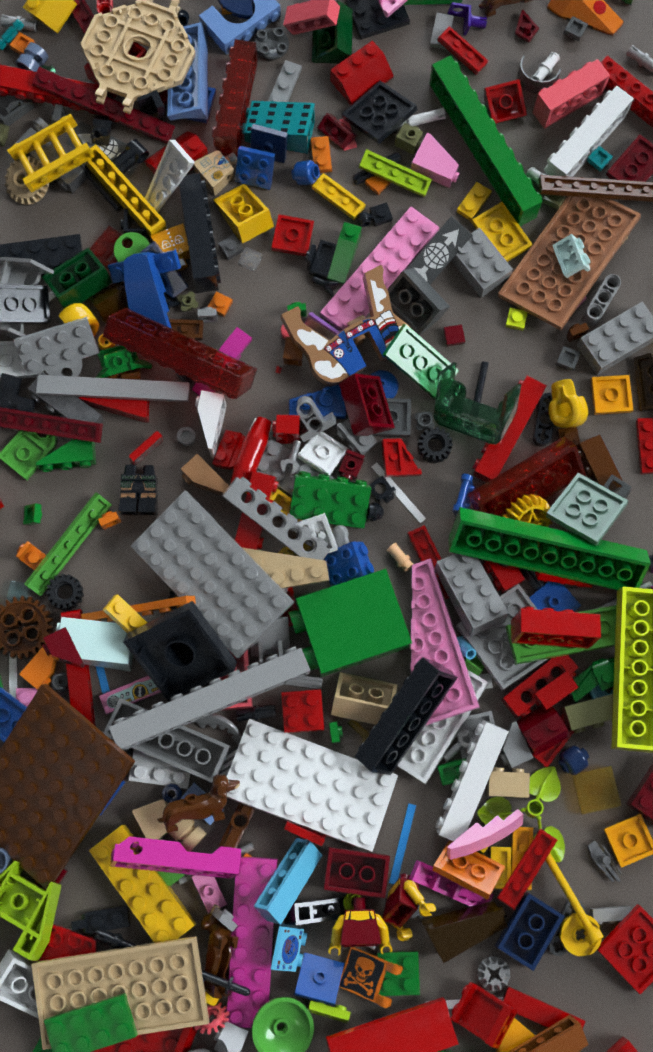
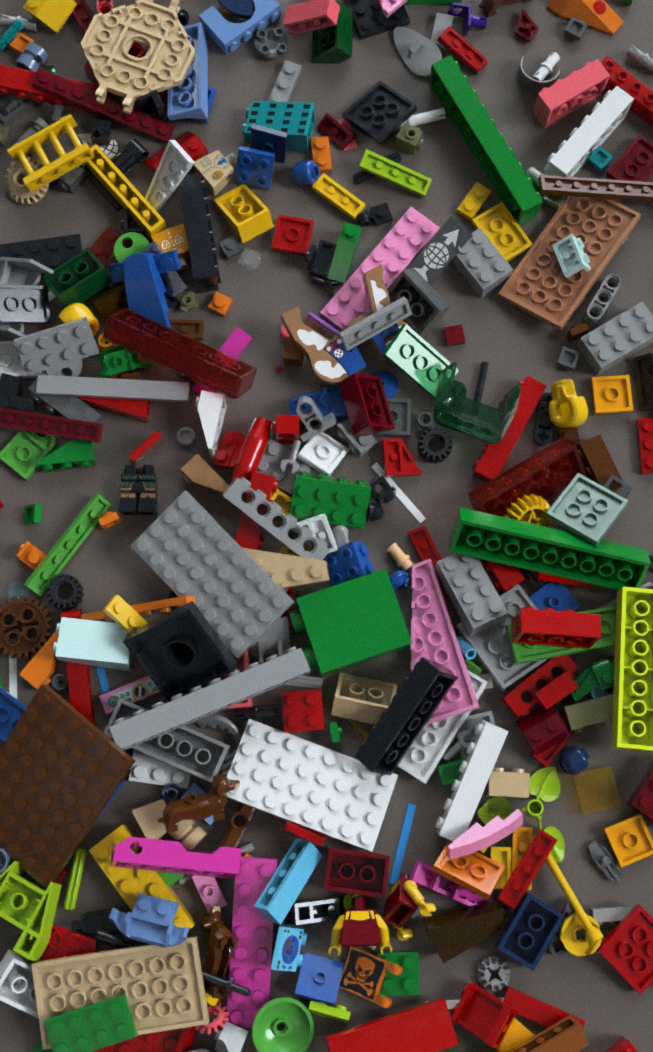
bright pink plate [16,688,38,707] -> none
dark red slope [42,627,85,668] -> none
light grey plate [197,307,218,323] -> none
light grey plate [211,907,238,932] -> none
clear red brick [212,39,258,157] -> none
green plate [287,302,307,317] -> none
red slope [330,40,394,105] -> none
dark red brick [339,449,365,481] -> none
orange tile [365,176,391,195] -> none
bright pink slope [411,133,460,188] -> none
blue plate [452,474,476,516] -> none
red slope [484,79,527,123] -> none
light grey slope [500,721,533,768] -> none
neon yellow plate [505,307,528,331] -> none
none -> lime axle [63,848,87,910]
none -> medium blue plate [109,893,190,948]
none -> light grey plate [339,297,412,351]
none -> blue hat [390,570,410,591]
none -> light grey shield [393,27,442,77]

